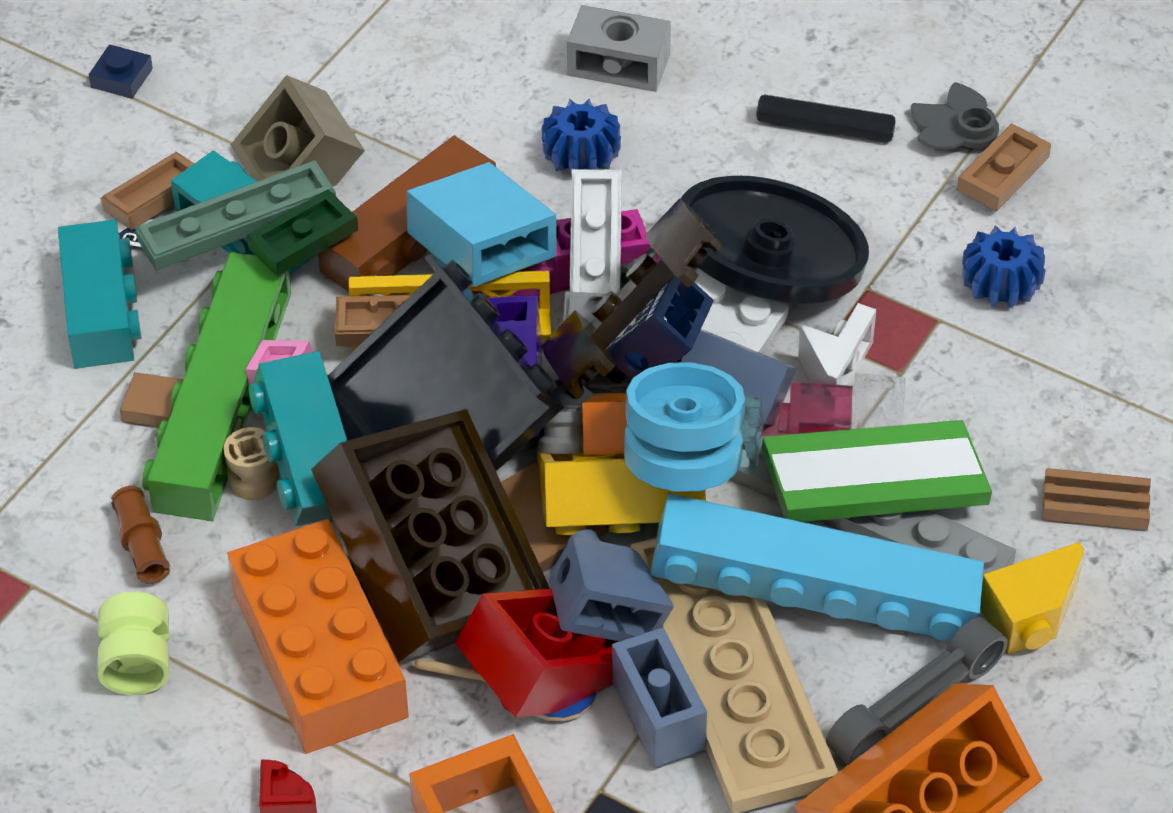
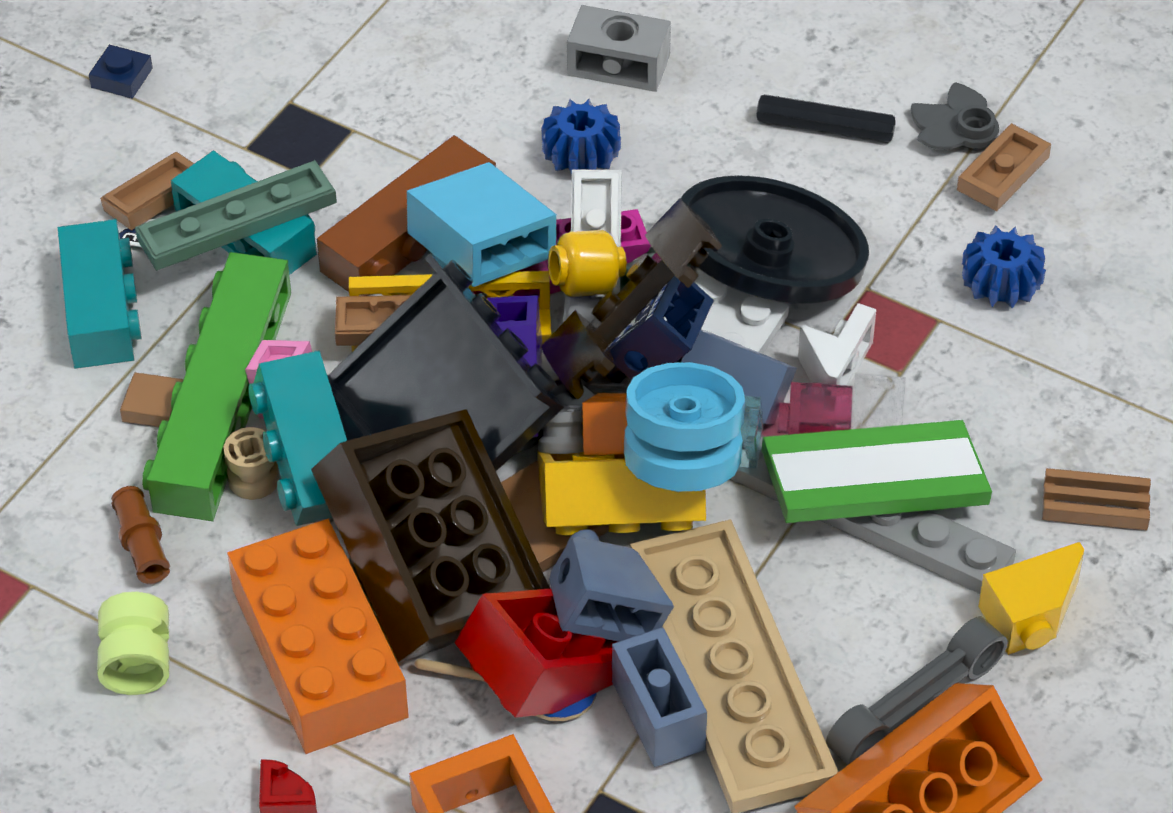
dark tan slope [230,75,365,186] -> none
dark green plate [247,189,358,277] -> none
medium azure brick [650,493,984,641] -> none
none -> yellow head [548,230,627,297]

